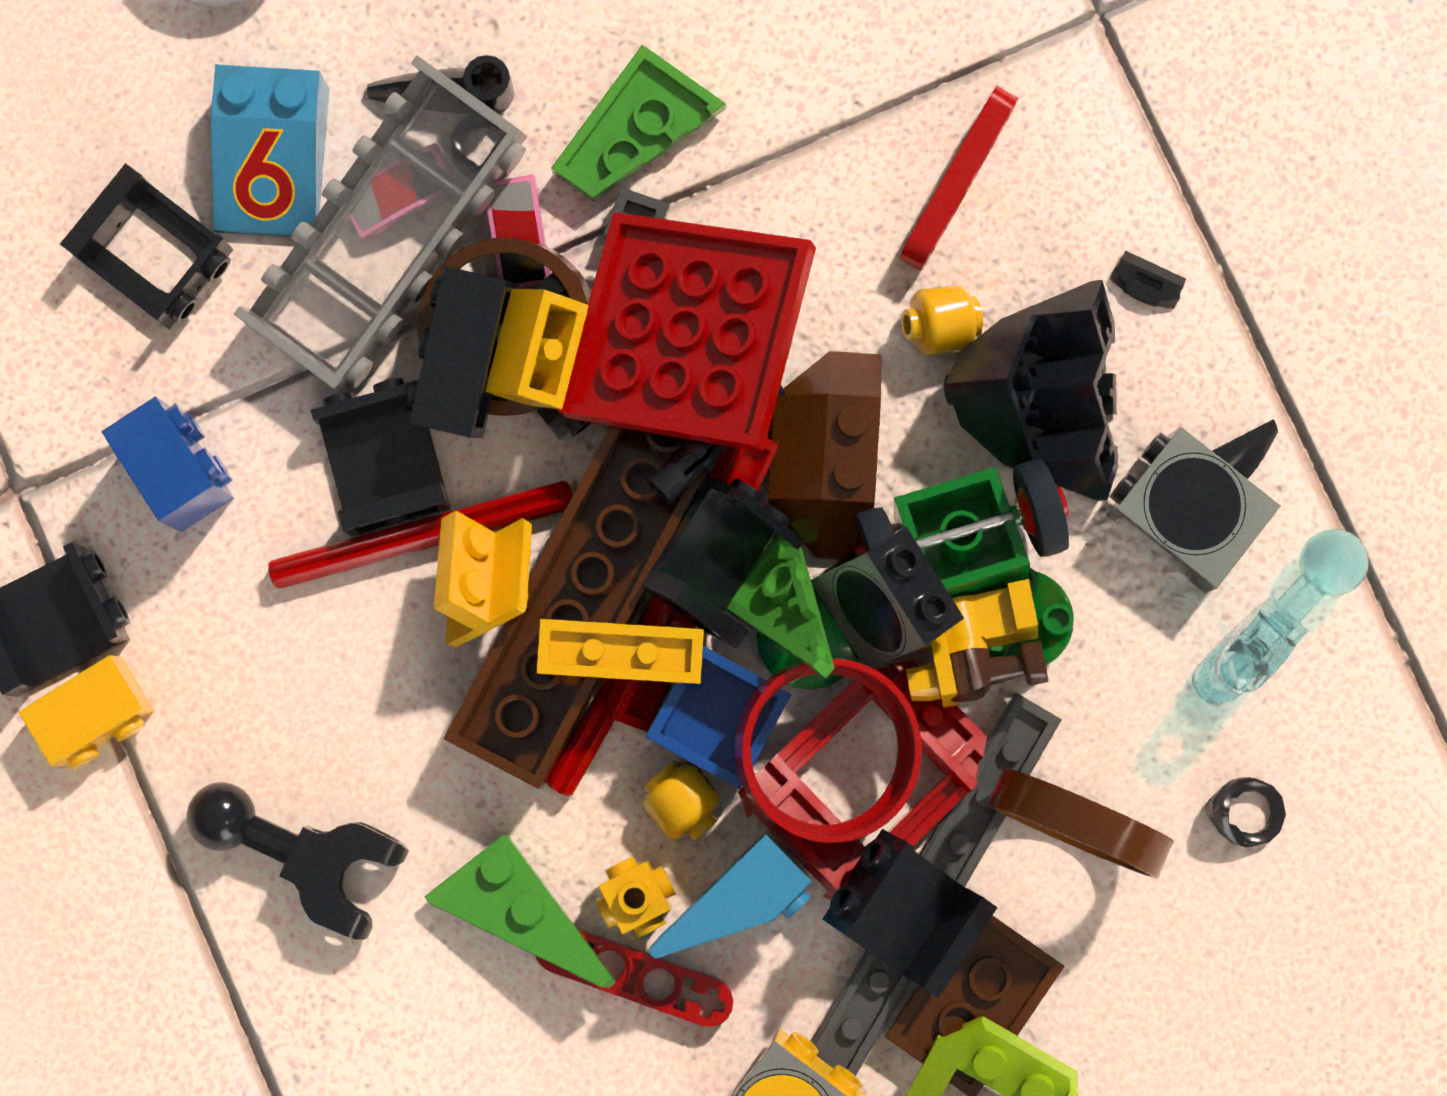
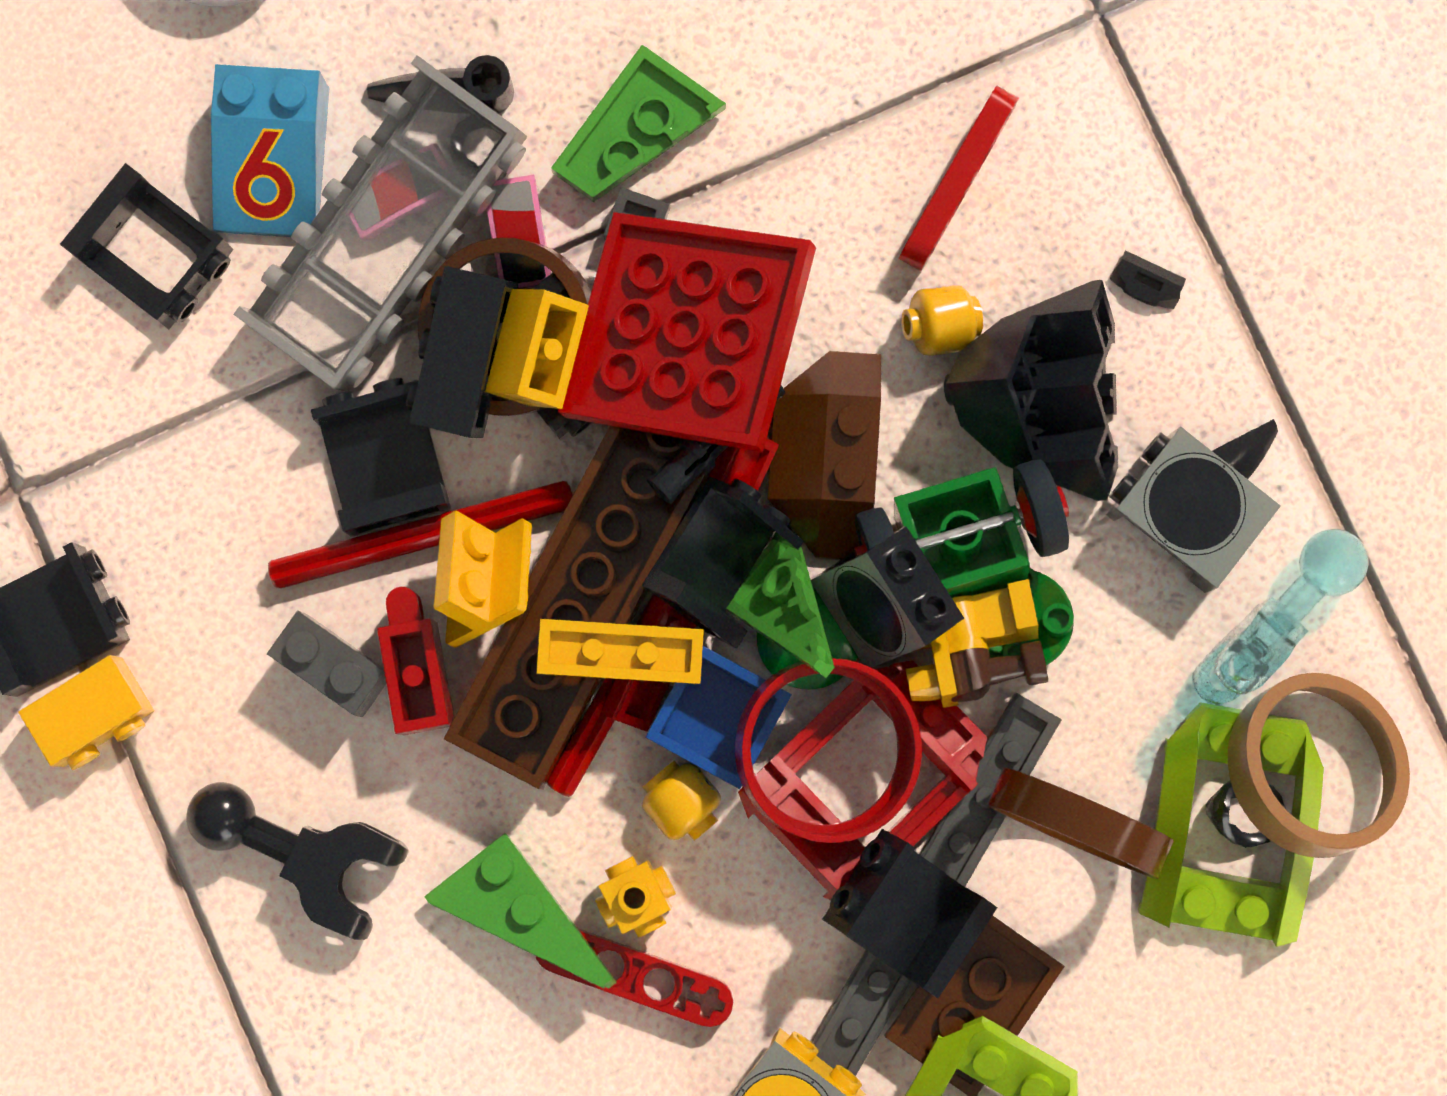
blue piece [101,396,234,532] -> none
dark azure slope [648,833,812,959] -> none
none -> dark grey brick [267,610,387,717]
none -> red brick [377,587,454,736]
none -> lime wedge [1138,702,1324,947]
none -> medium nougat piece [1227,673,1410,858]

